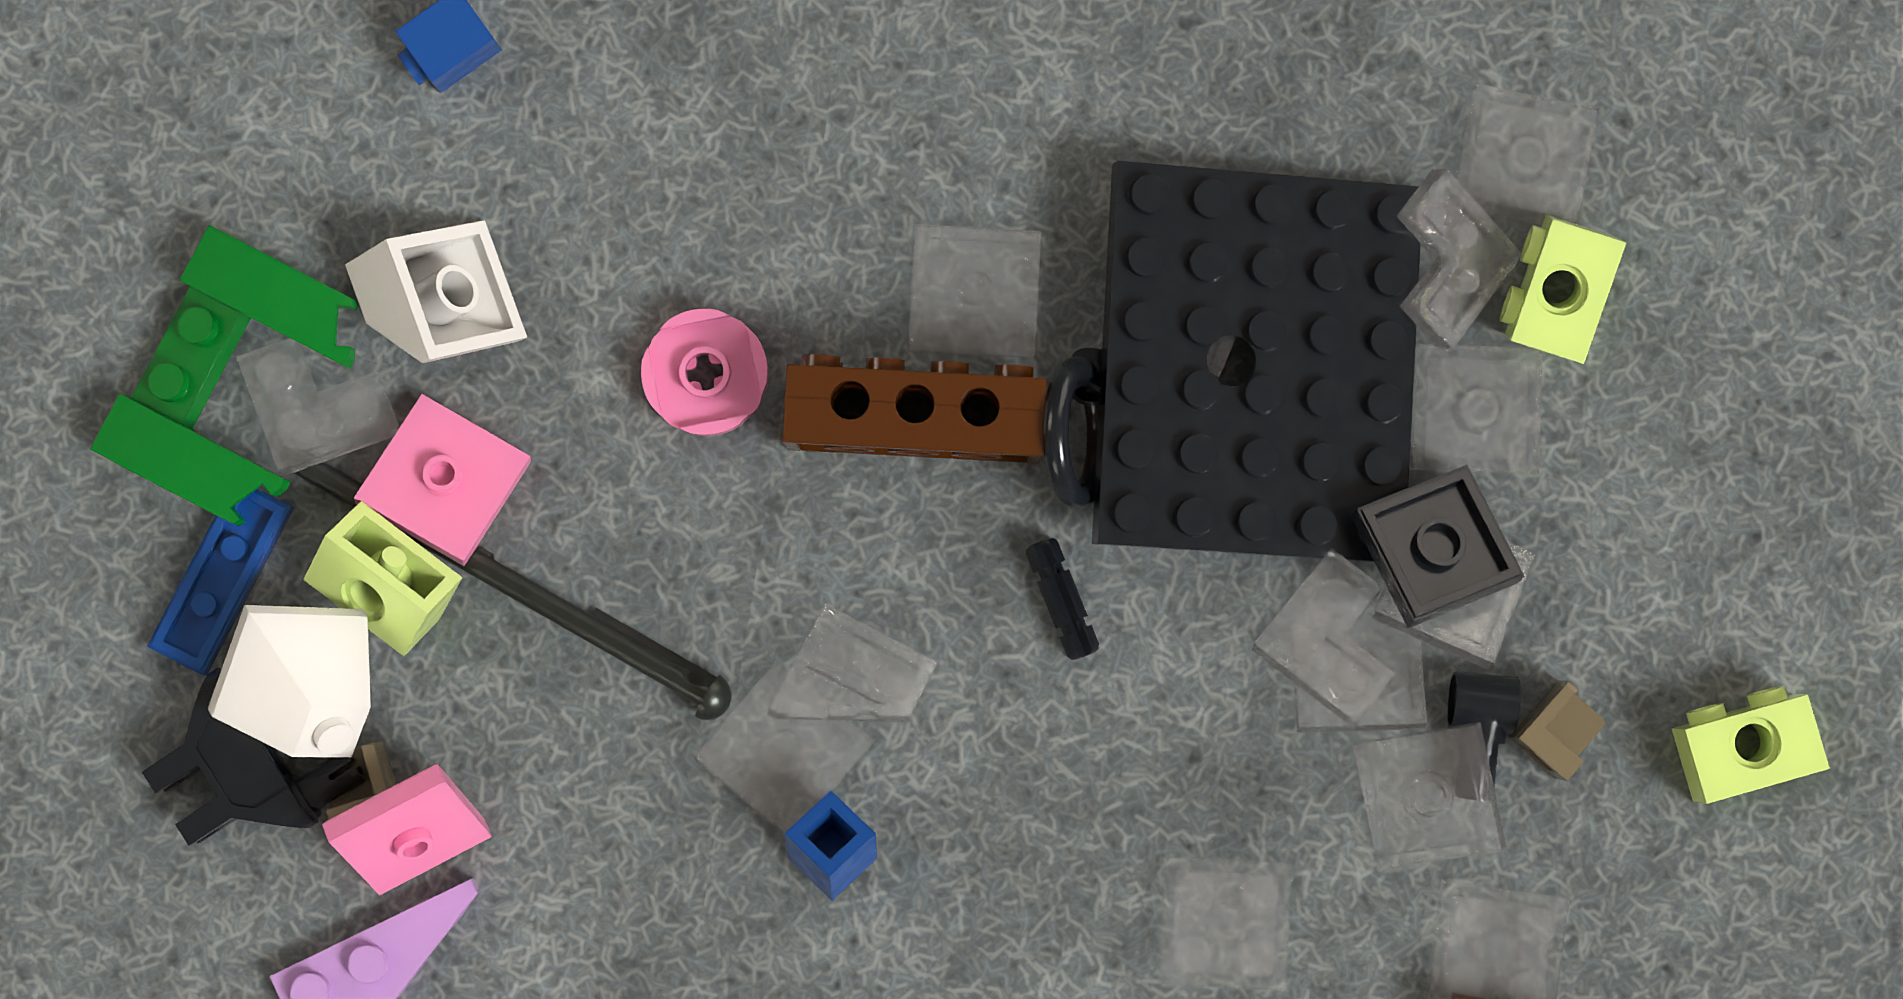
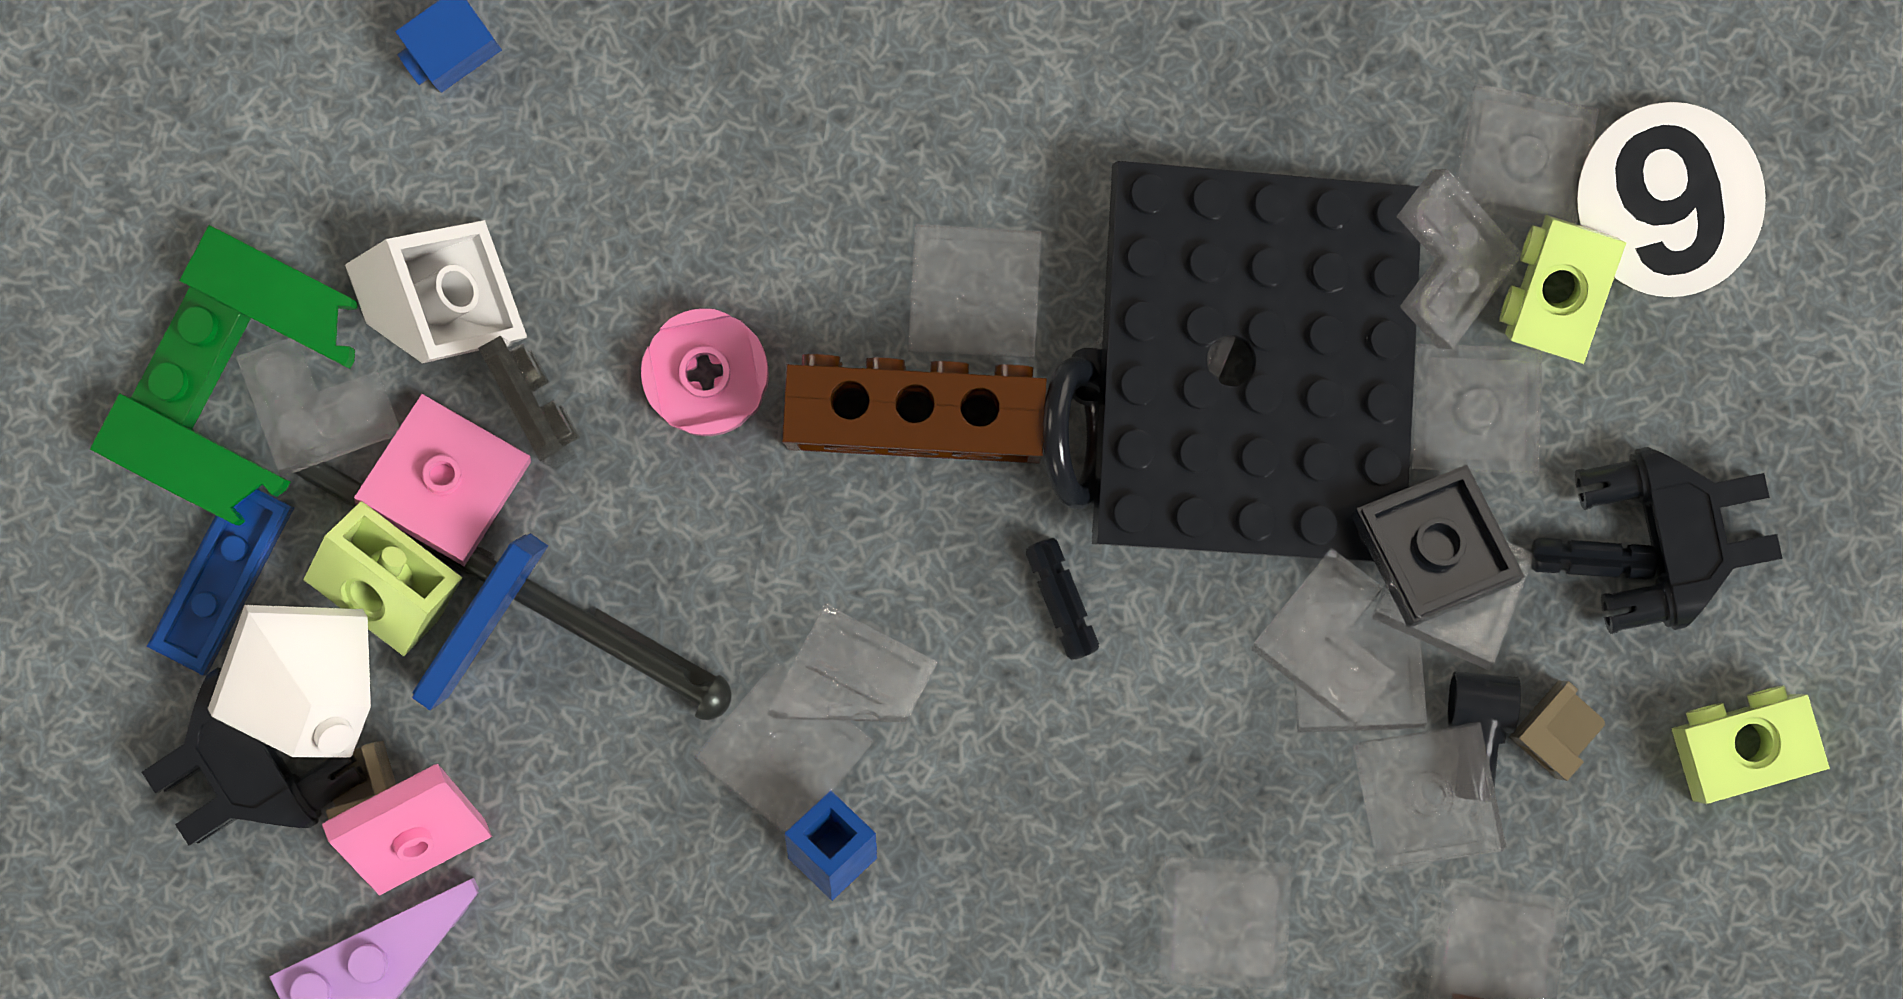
none -> blue tile [412,533,548,710]
none -> clear smoke plate [478,336,580,469]
none -> black axle [1530,538,1657,580]
none -> black connector [1575,447,1783,634]
none -> white sticker [1577,102,1766,297]

